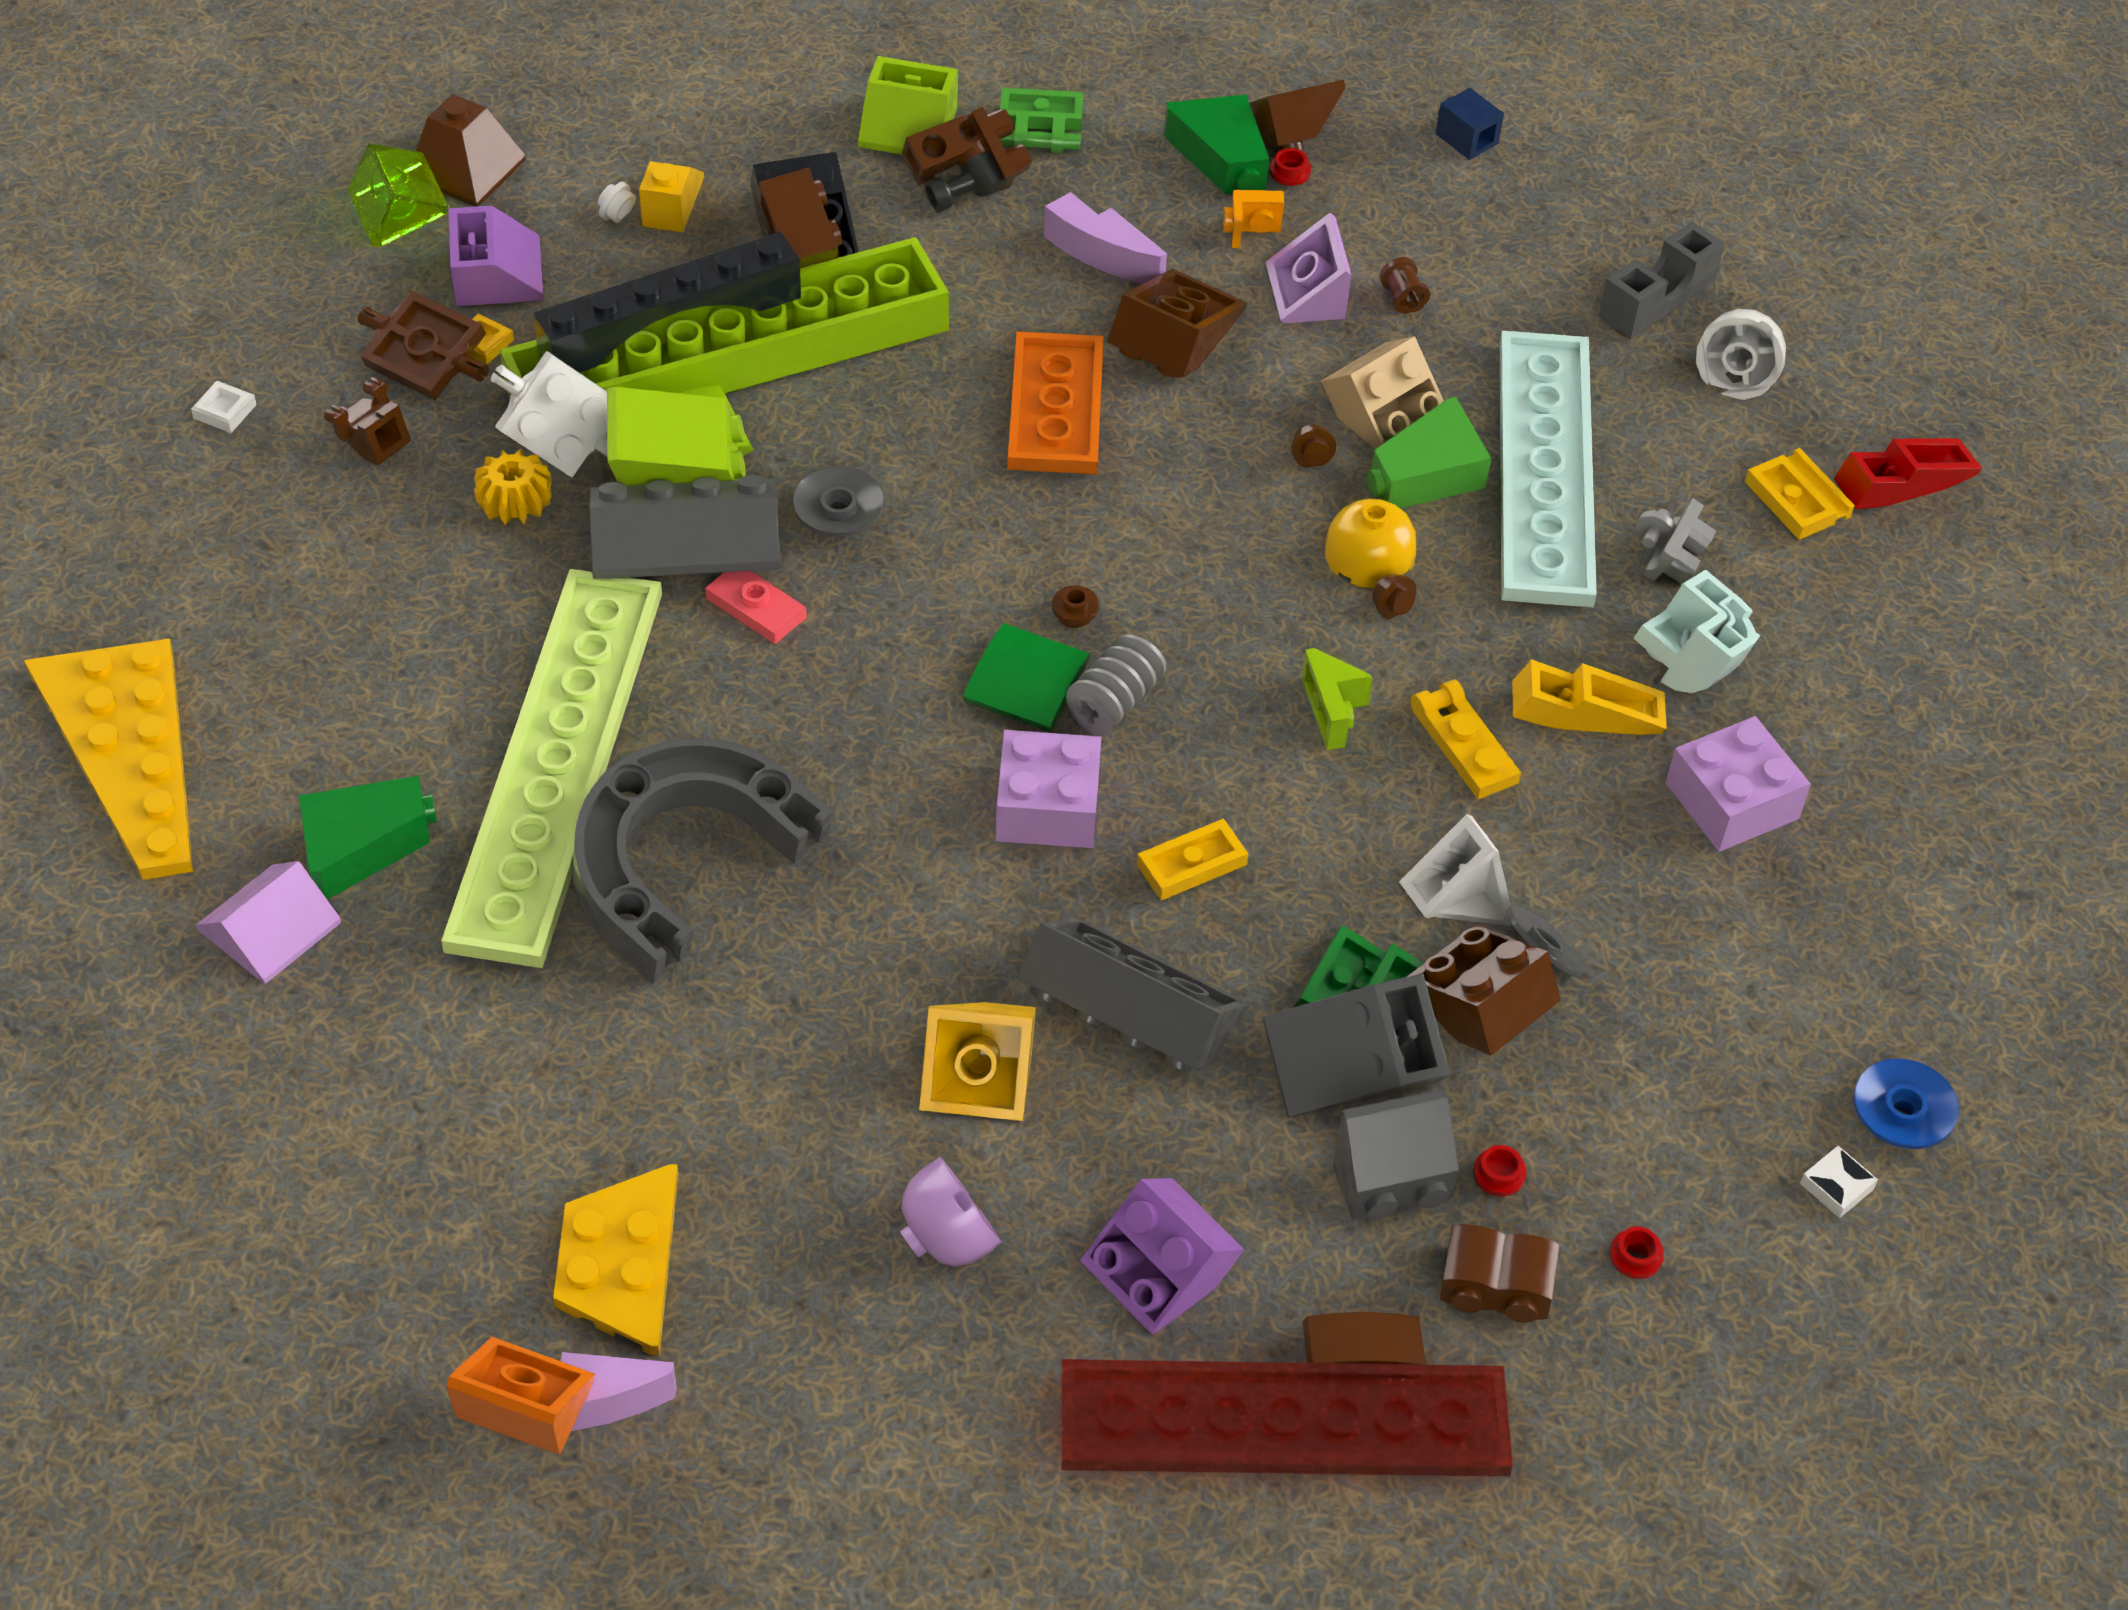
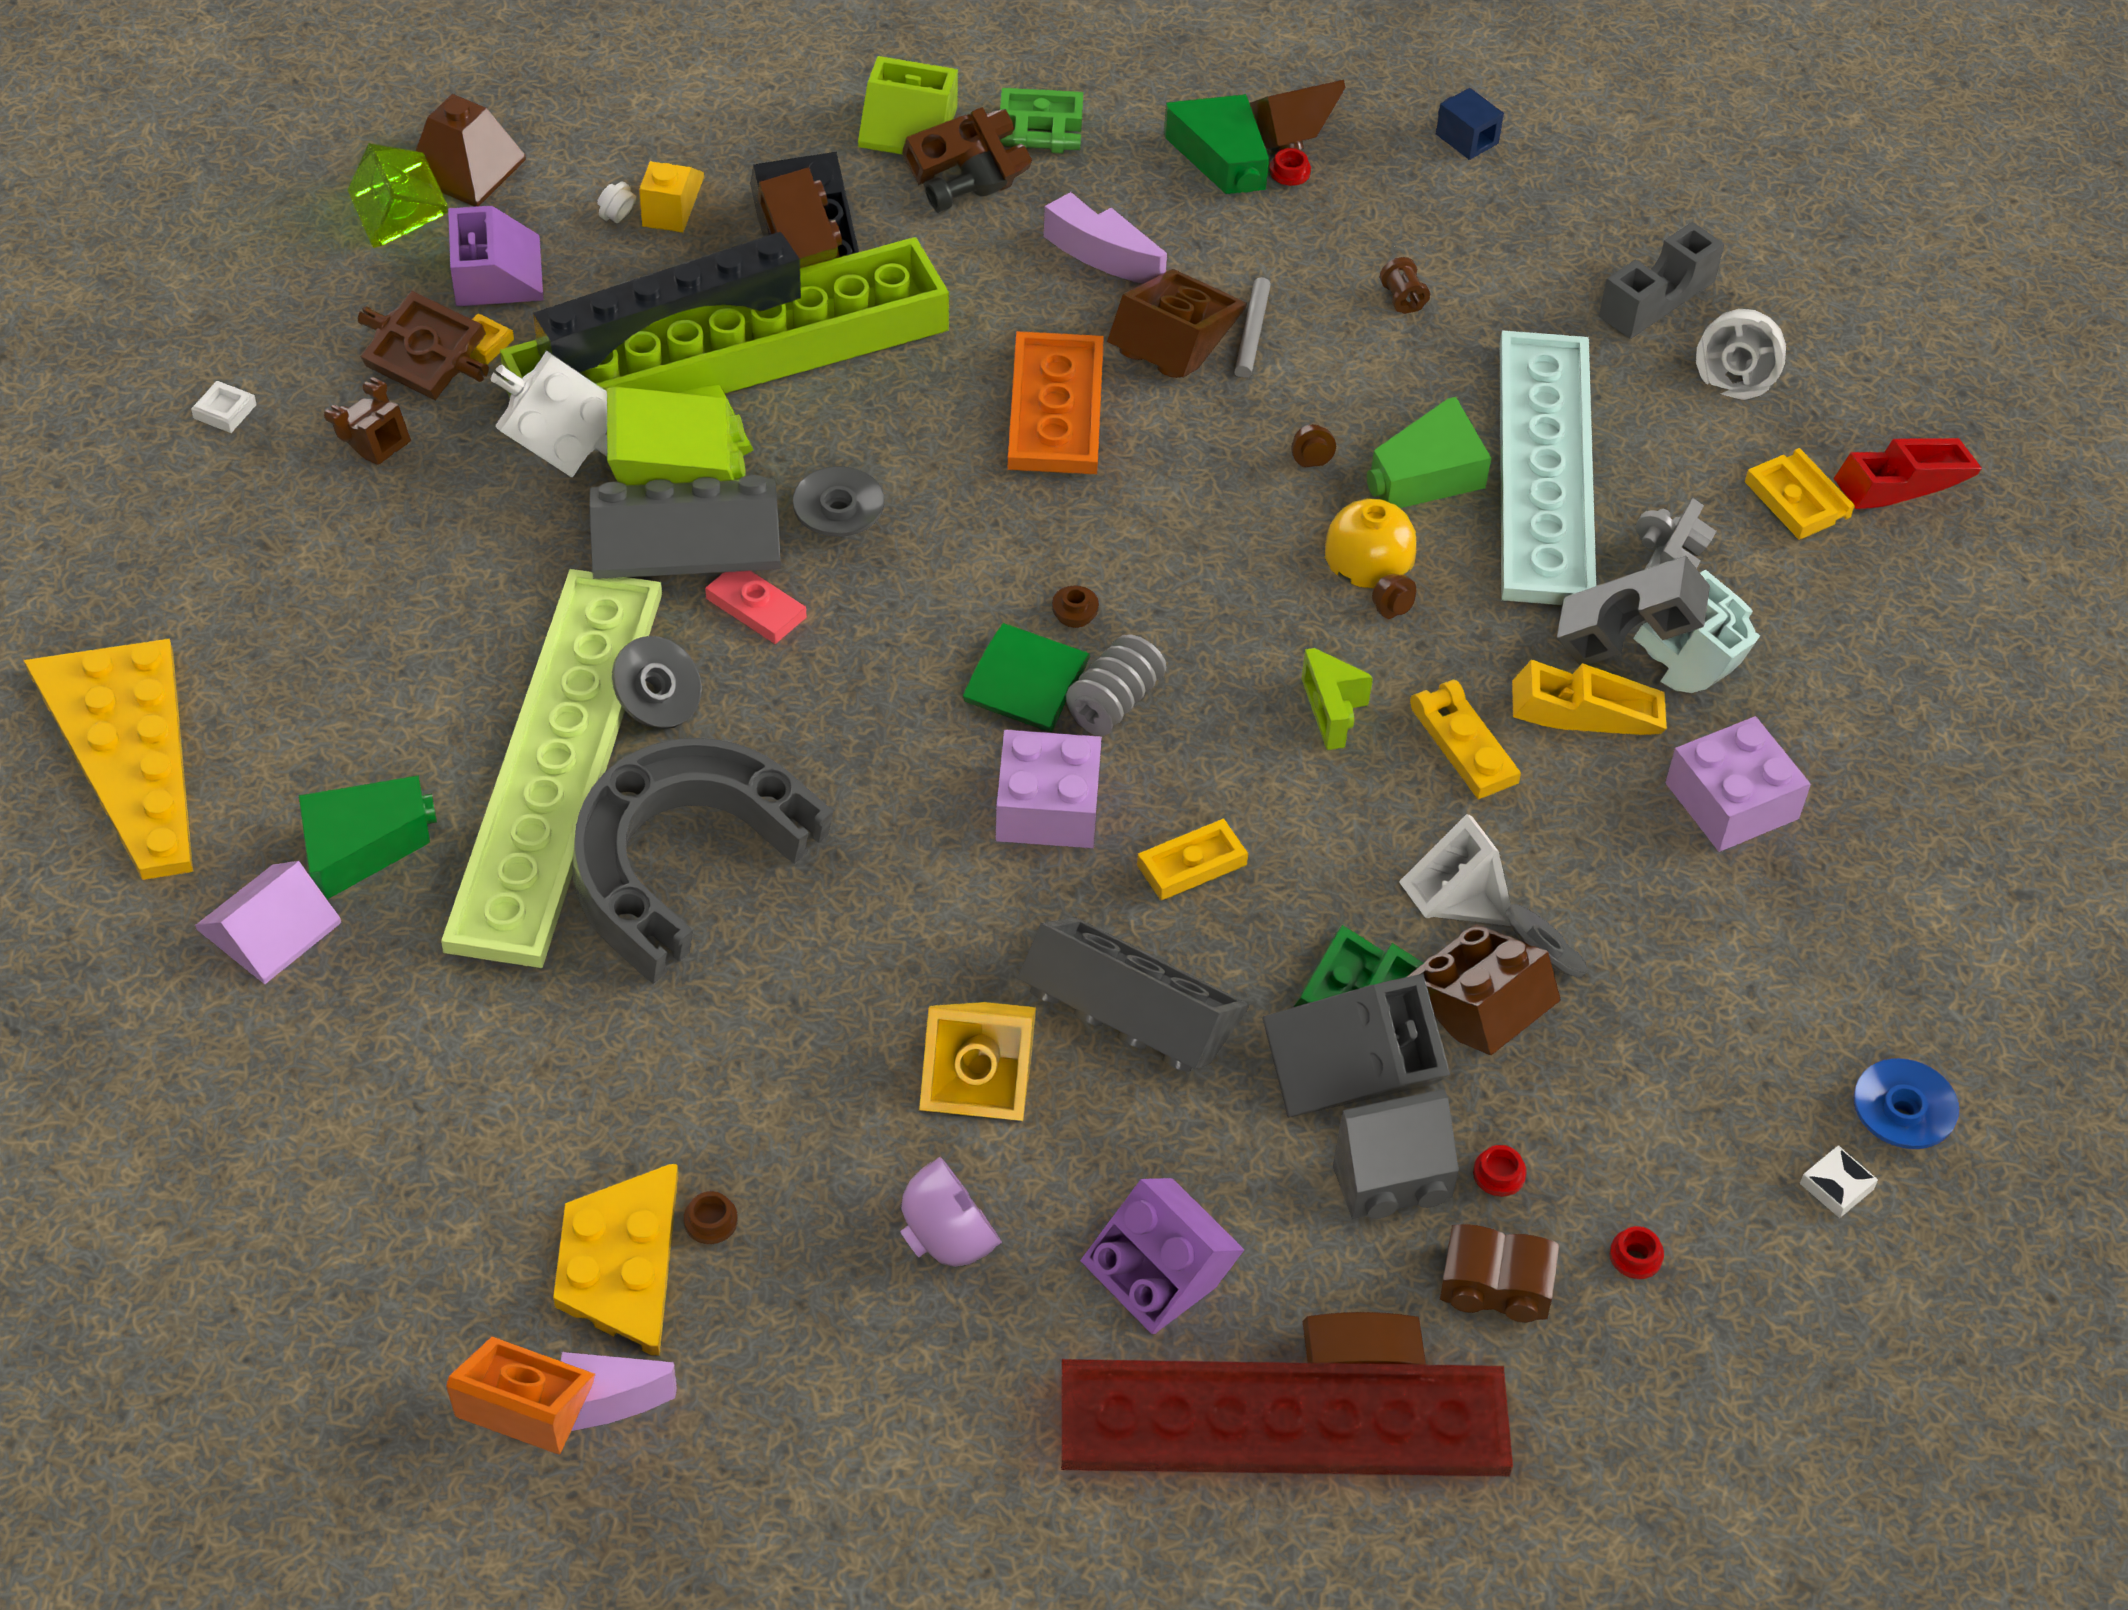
yellow gear [474,449,552,525] -> none
light orange bracket [1223,190,1284,248] -> none
lavender slope [1266,213,1352,323] -> none
tan slope [1321,336,1444,449] -> none
none -> dark grey dish [612,636,702,729]
none -> reddish brown plate [684,1191,738,1244]
none -> light grey bar [1234,277,1271,378]
none -> dark grey arch [1557,556,1710,665]

